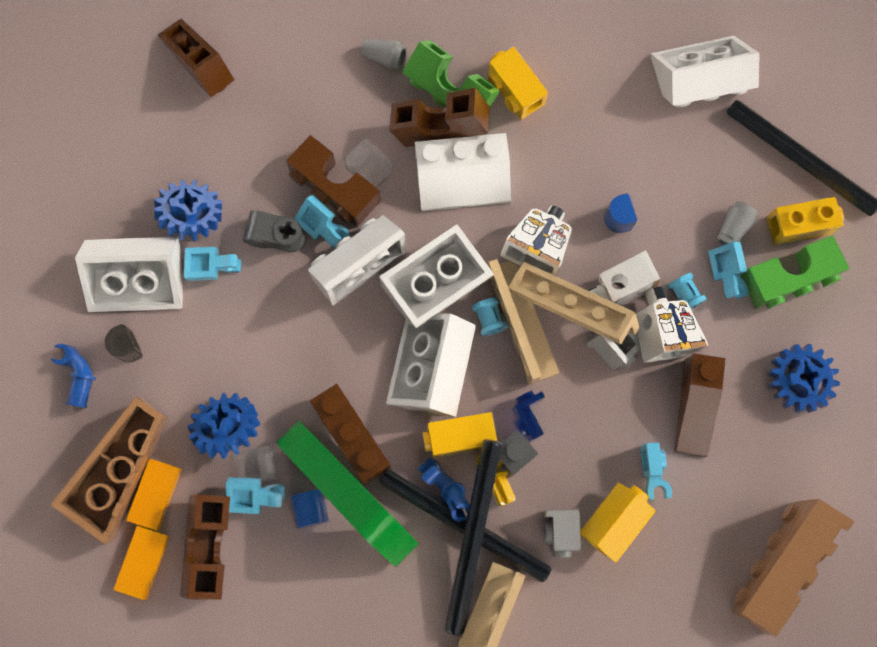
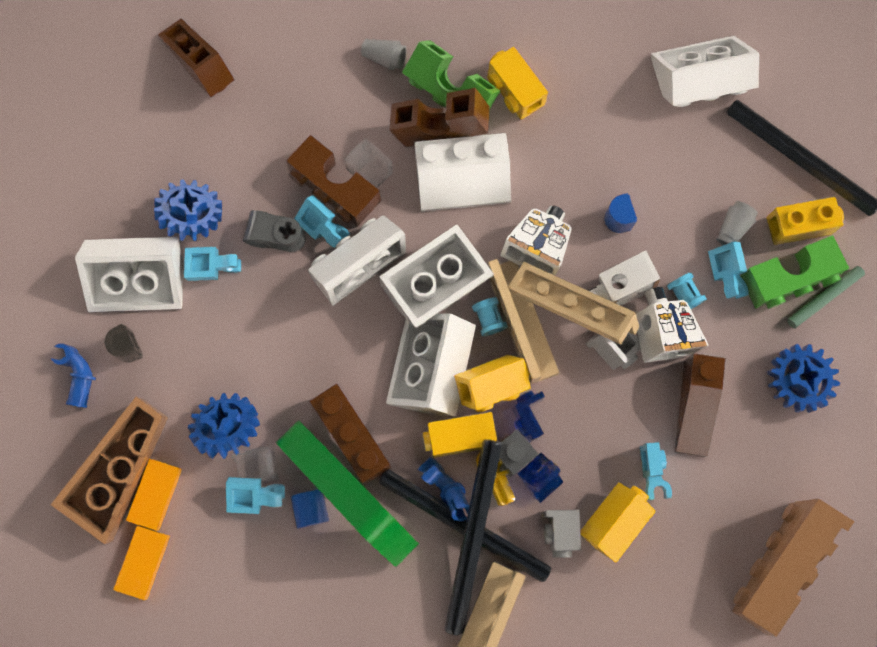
reddish brown arch [180,494,230,600] -> none
none -> yellow brick [454,355,531,412]
none -> clear blue bracket [517,453,563,503]
none -> sand green bar [787,266,865,329]

